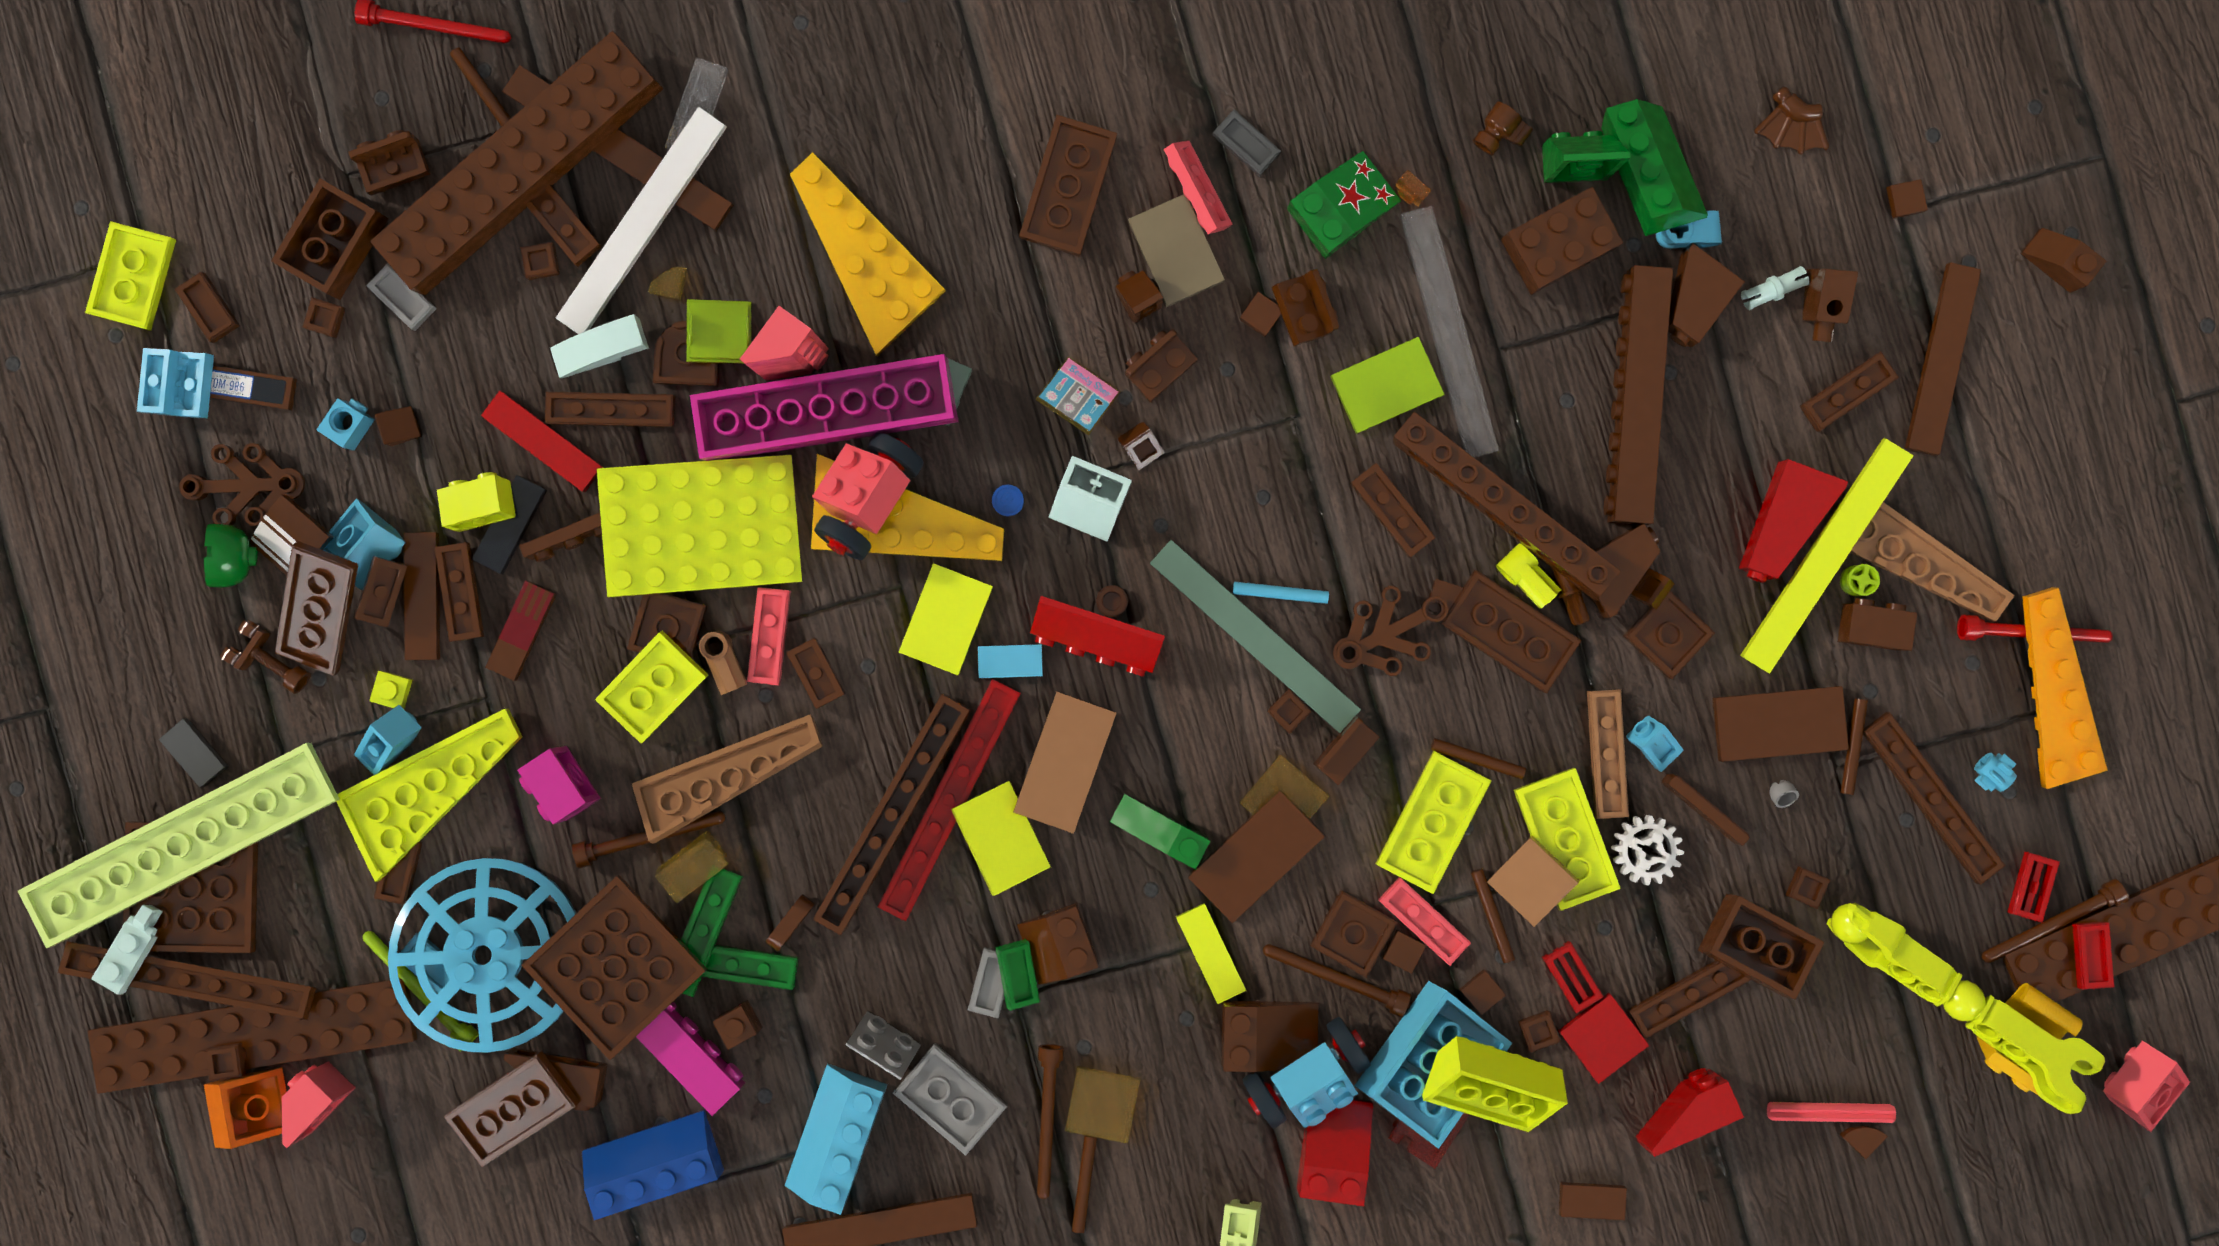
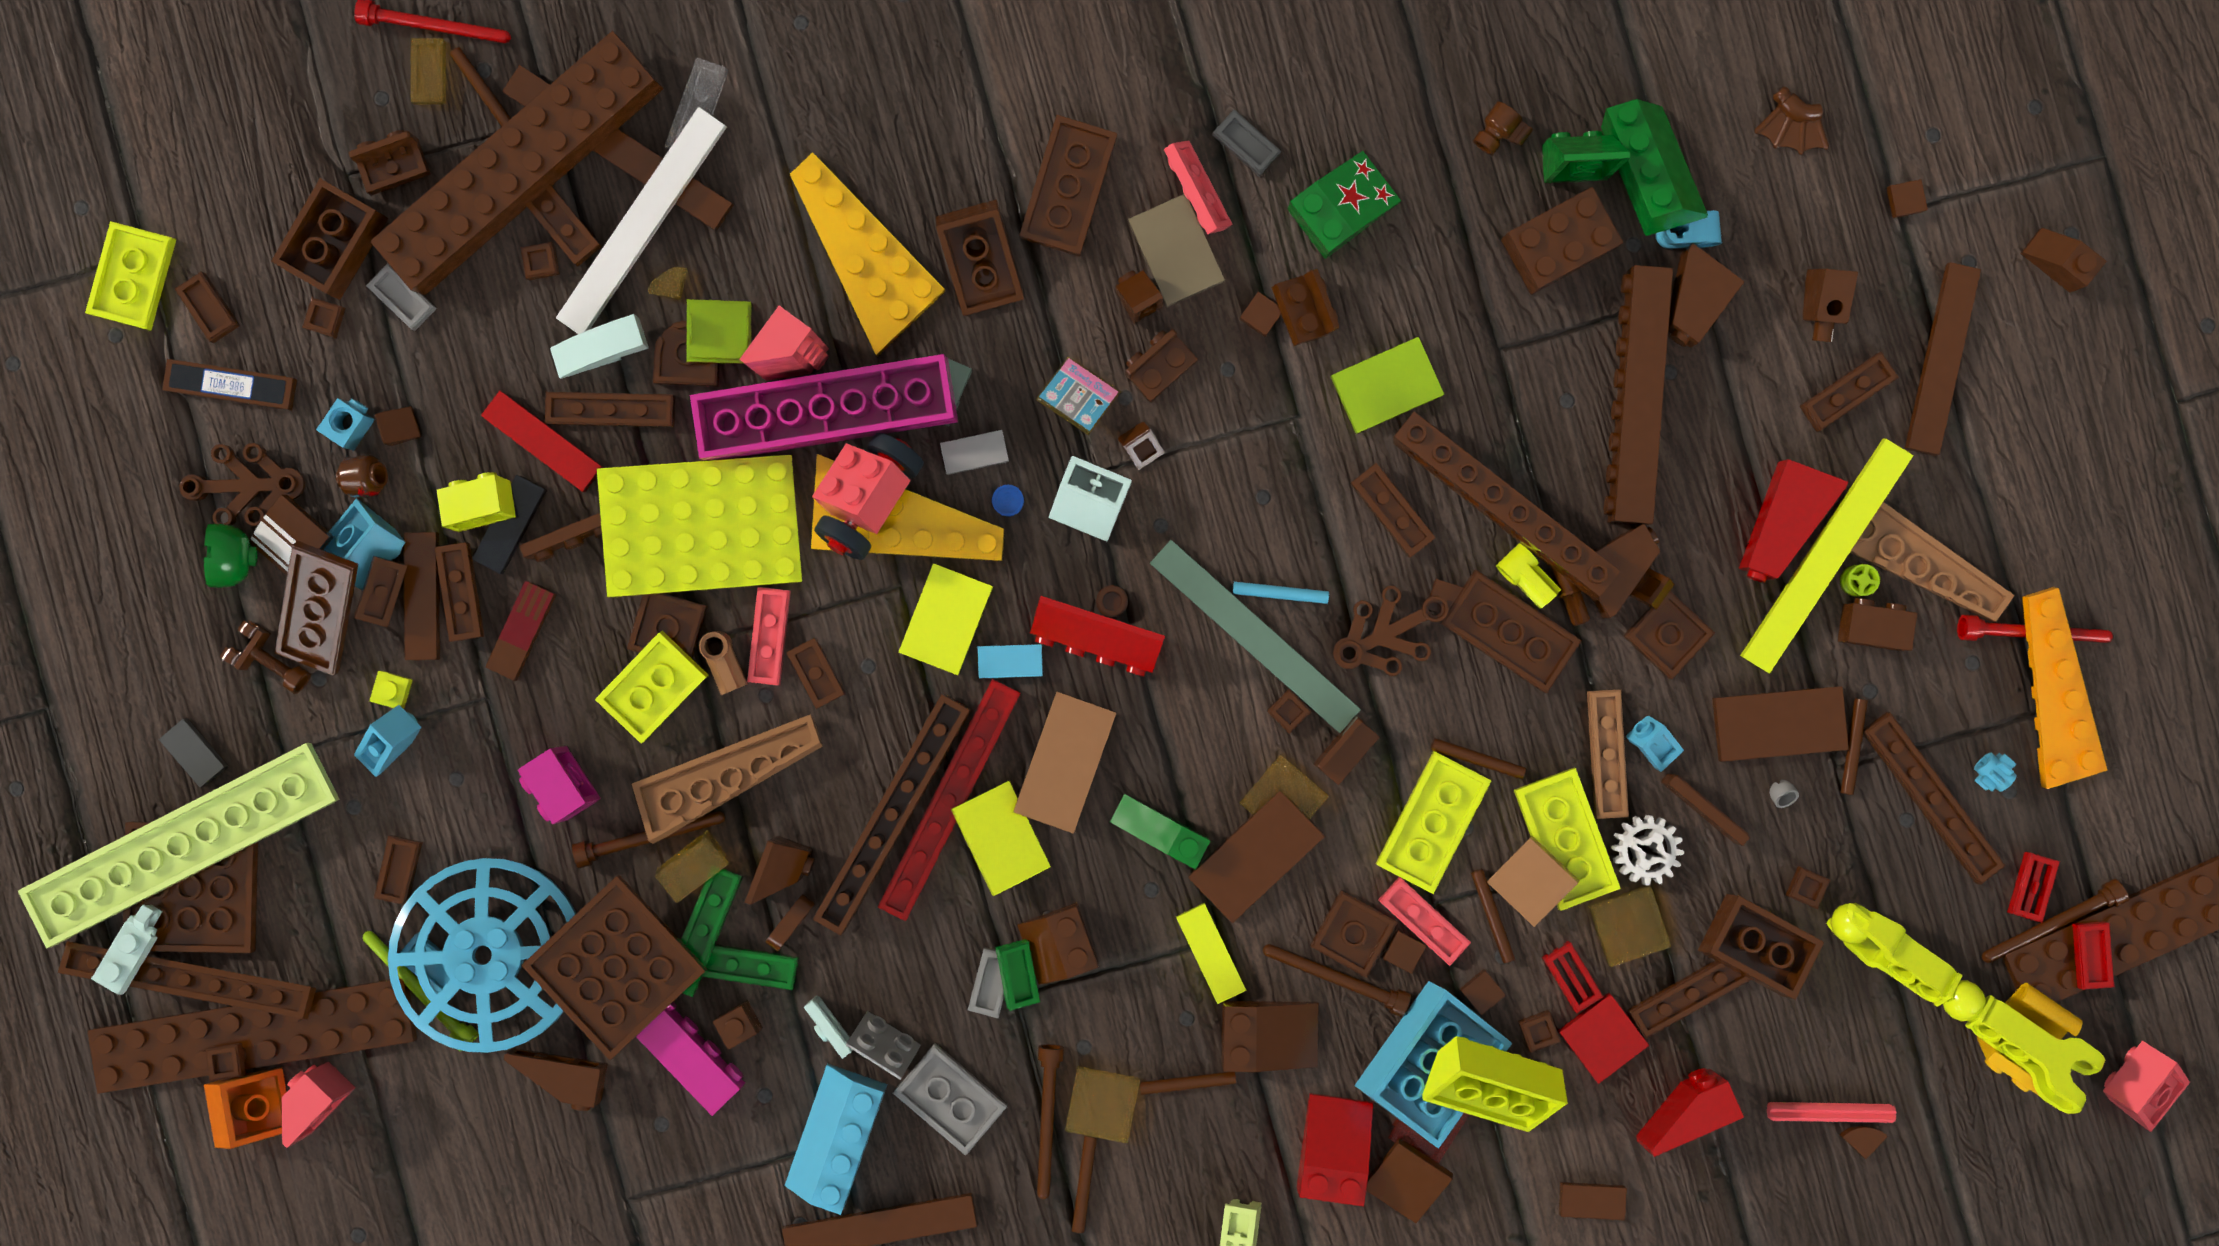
medium azure slope [137,348,214,419] -> none
neon yellow wing [336,709,522,882] -> none
tile [443,1050,580,1167] -> none
blue slope [582,1110,724,1220] -> none
medium azure brick [1242,1017,1371,1128] -> none
clear orange plate [1395,170,1431,207] -> none
clear tile [1400,206,1499,458] -> none
light aqua pin [1741,266,1809,310] -> none
none -> reddish brown head [336,455,388,498]
none -> clear yellow tile [411,38,446,105]
none -> reddish brown slope [745,836,815,905]
none -> light aqua plate [804,996,852,1059]
none -> reddish brown slope [936,199,1024,316]
none -> light grey tile [940,430,1009,475]
none -> reddish brown piece [1140,1072,1236,1095]
none -> reddish brown tile [1366,1138,1453,1223]
none -> clear yellow tile [1588,885,1671,967]

